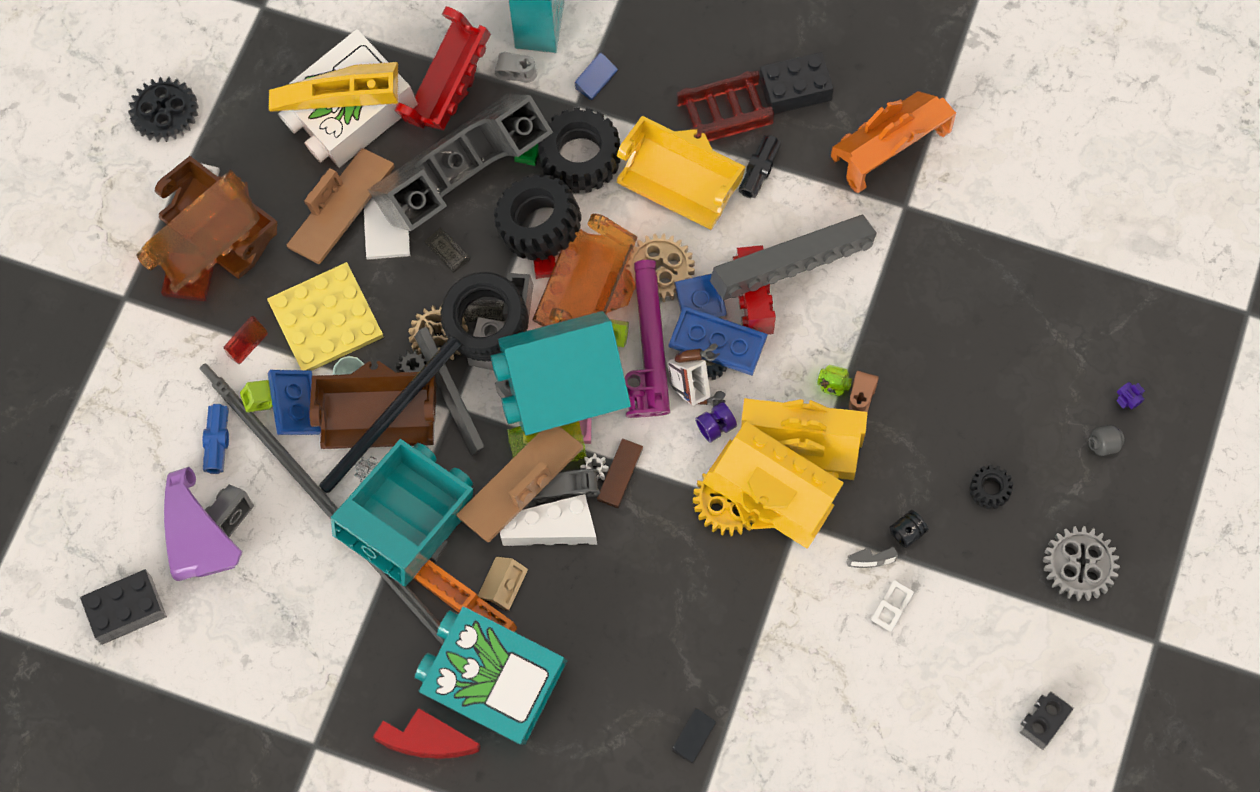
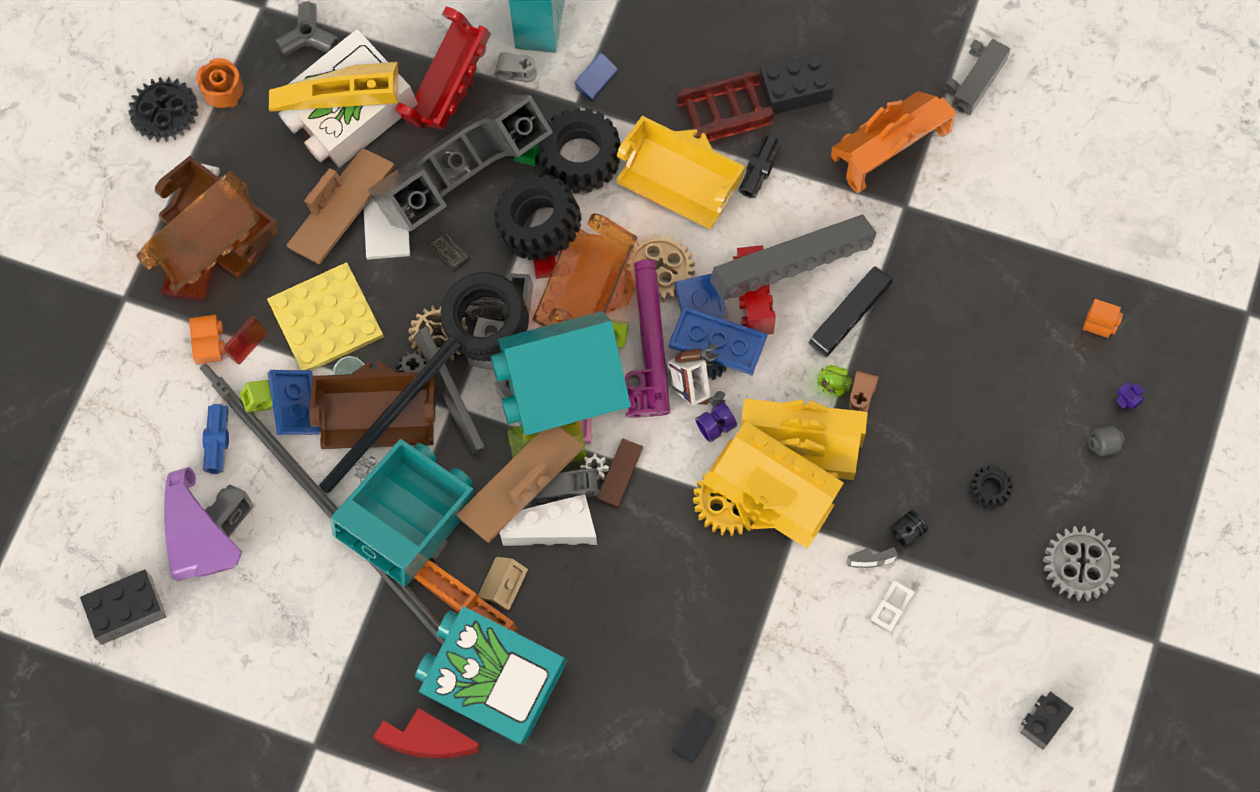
none -> orange brick [189,315,226,365]
none -> orange brick [196,58,244,108]
none -> dark grey piece [275,1,339,56]
none -> black beam [808,266,893,357]
none -> dark grey brick [943,38,1011,115]
none -> orange brick [1082,299,1123,338]

